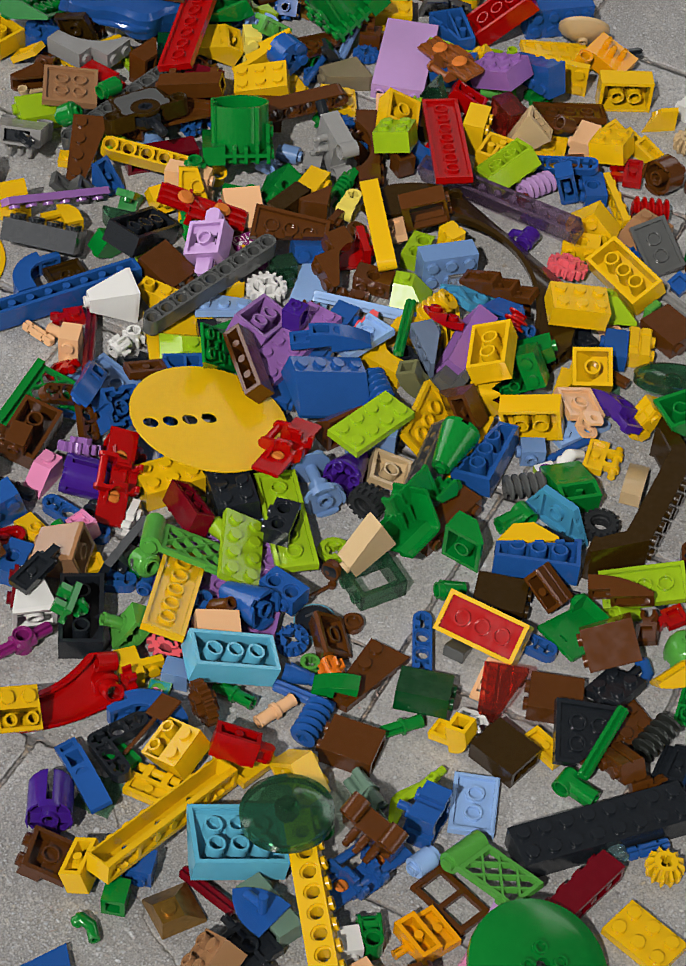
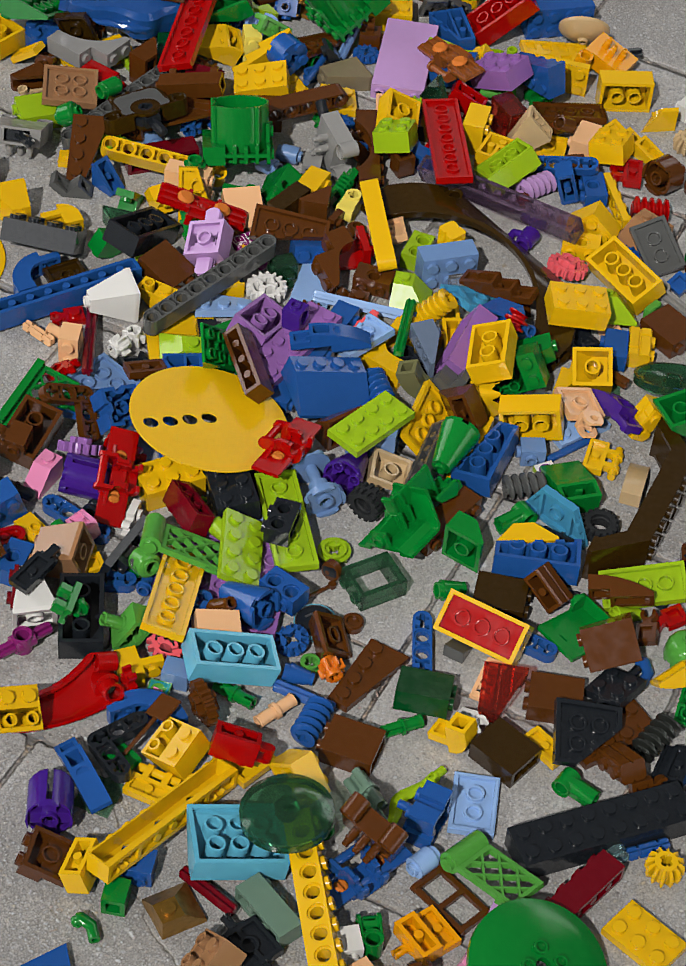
medium lavender plate [0,186,110,210] -> none
blue slope [70,360,108,408] -> none
blue shield [232,887,291,938] -> none
green slope [311,673,361,699] -> none
tan slope [337,512,396,577] -> none
reddish brown window [398,184,453,232] -> none
red slope [423,304,464,331] -> none
white arm [556,449,585,464] -> none
green axle [577,705,629,781] -> none

